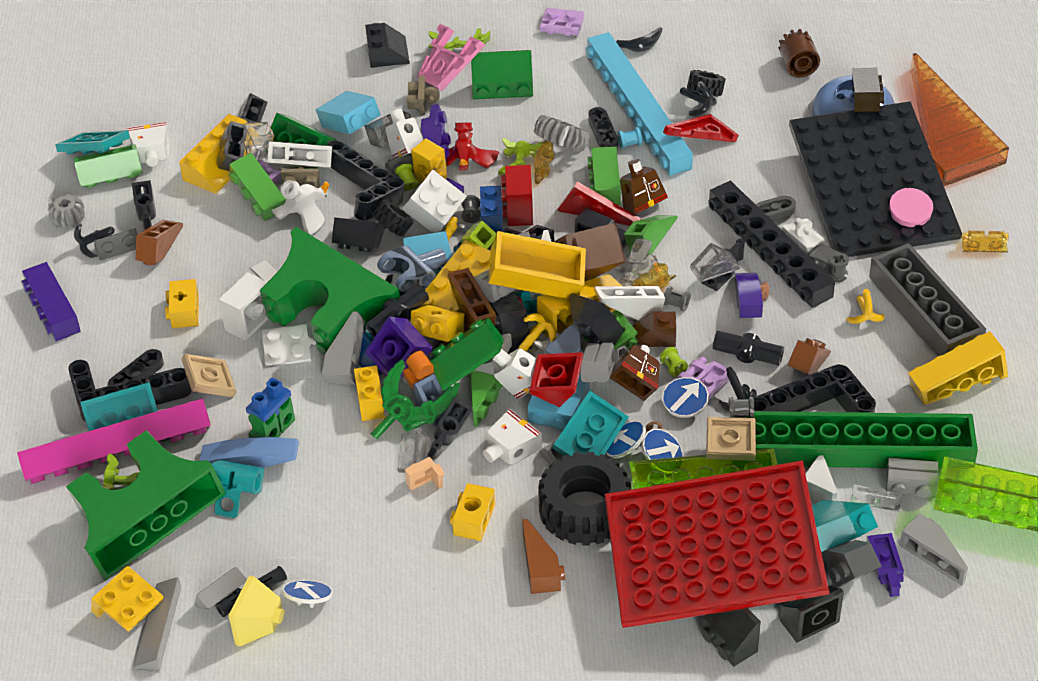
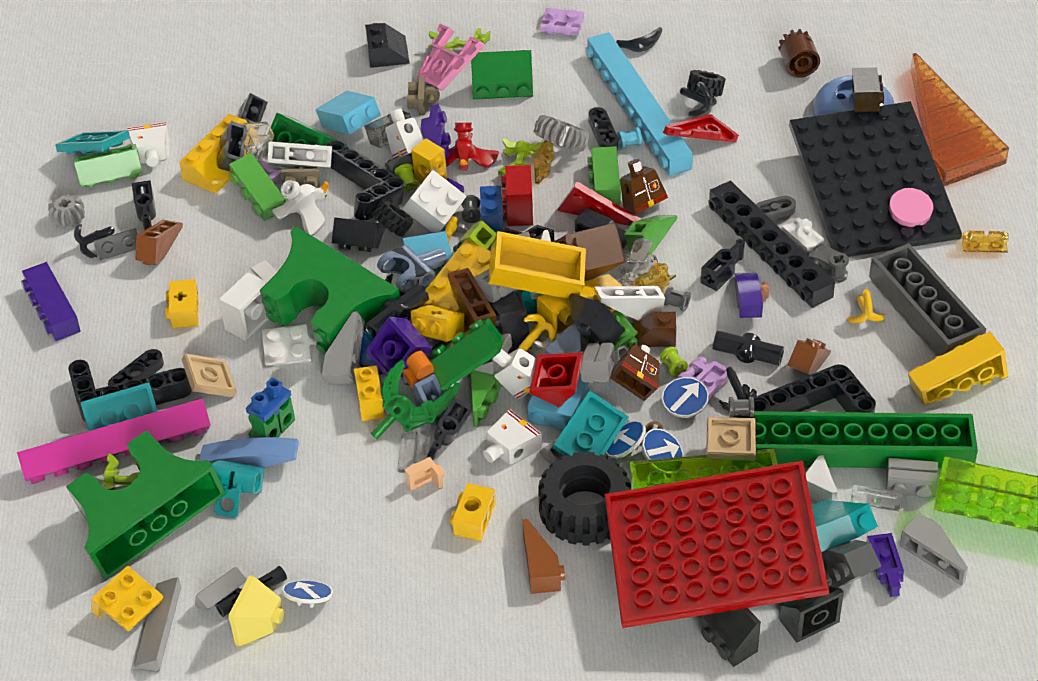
clear slope [690,243,740,282] -> none

